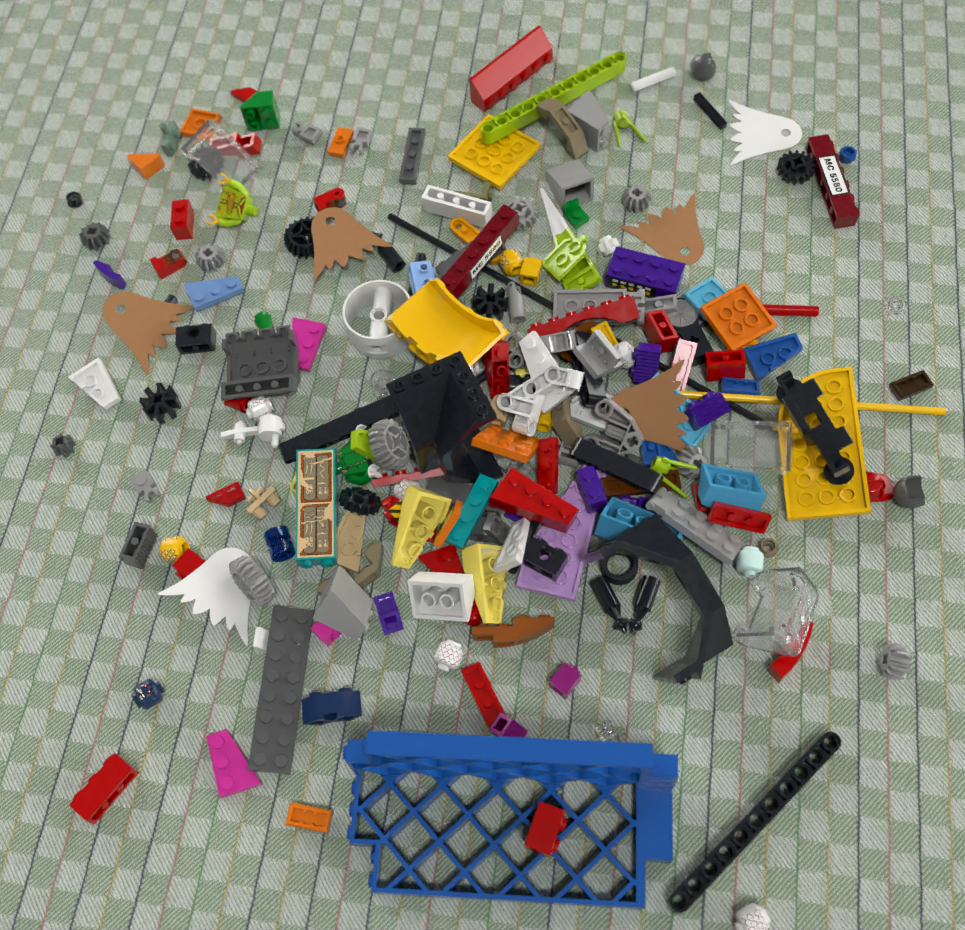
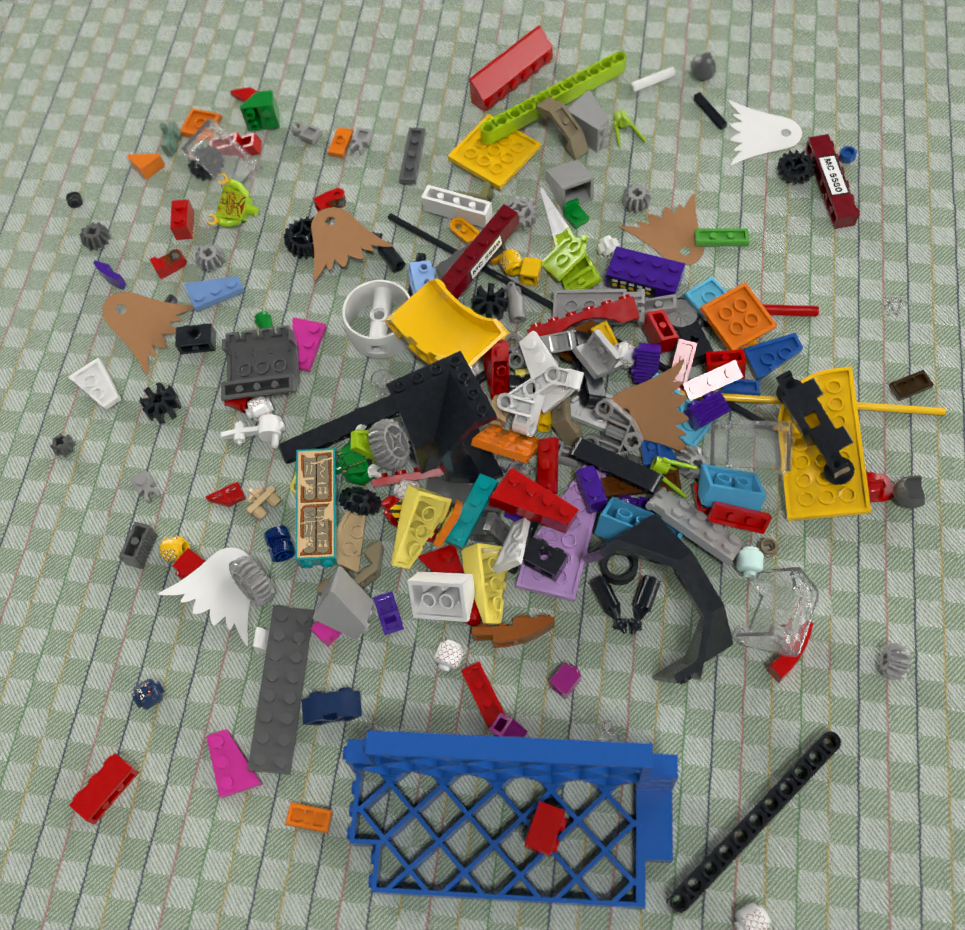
none -> plate [682,360,743,401]
none -> bright green tile [694,228,749,247]

